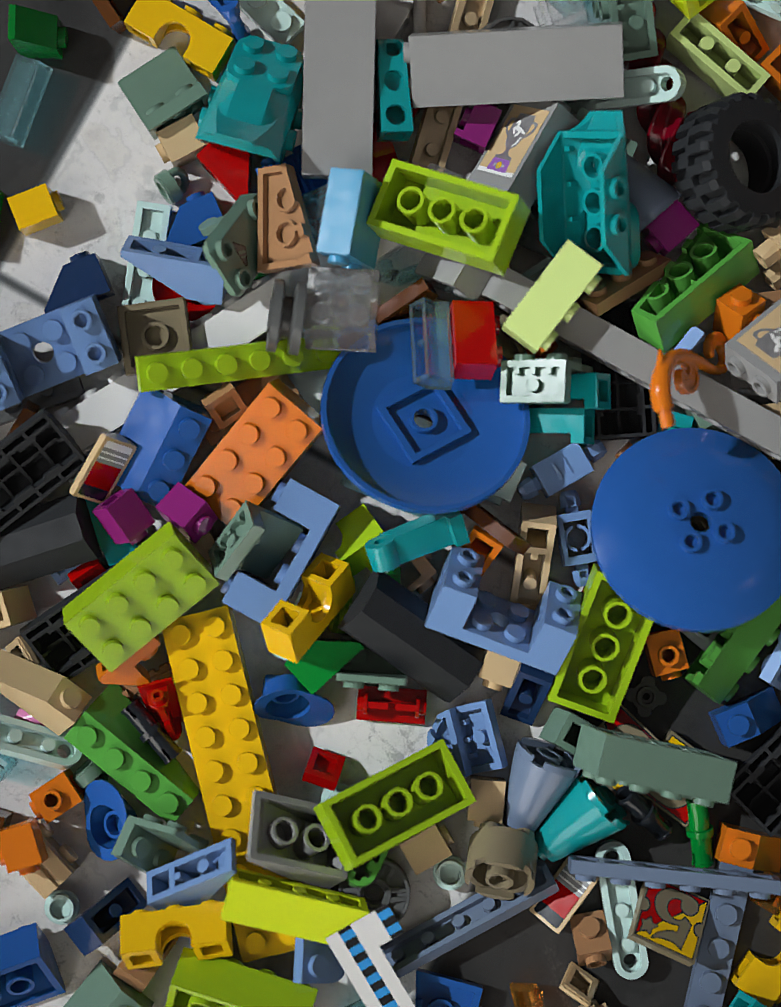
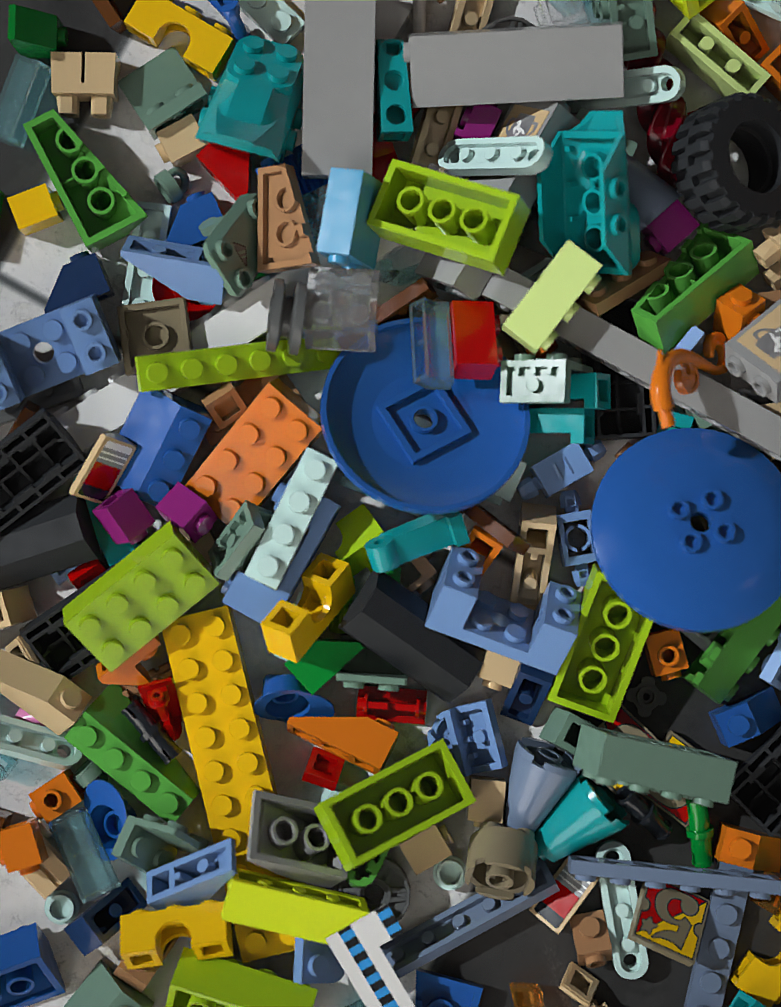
none -> bright green wedge [22,109,148,253]
none -> clear light blue piece [48,807,121,904]
none -> tan hips [51,52,121,119]
none -> light aqua plate [244,447,338,590]
none -> orange slope [287,717,399,774]
none -> light aqua plate [438,136,552,176]

